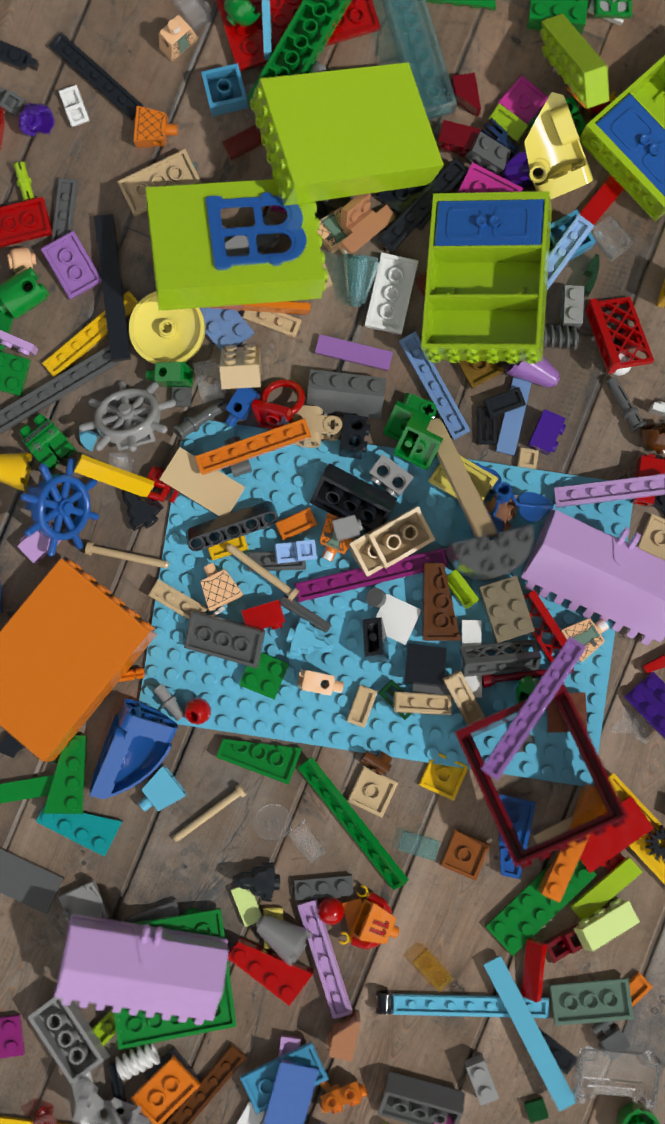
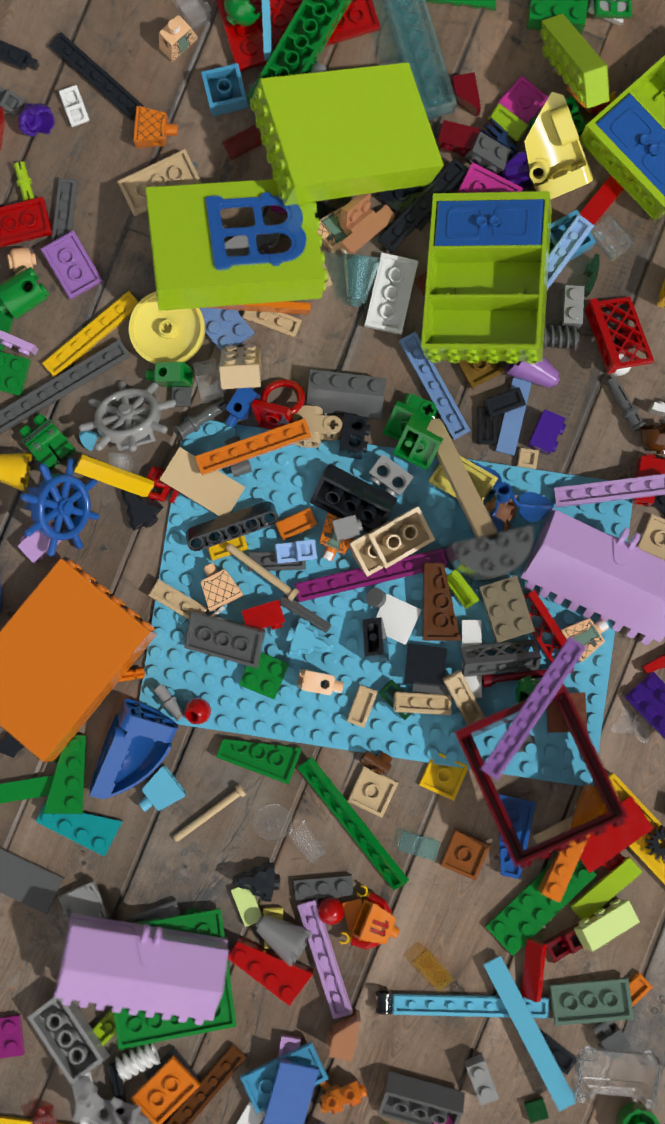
tan bar [85,542,169,568] -> none
black tile [94,214,131,362] -> none
medium lavender tile [315,334,393,371] -> none

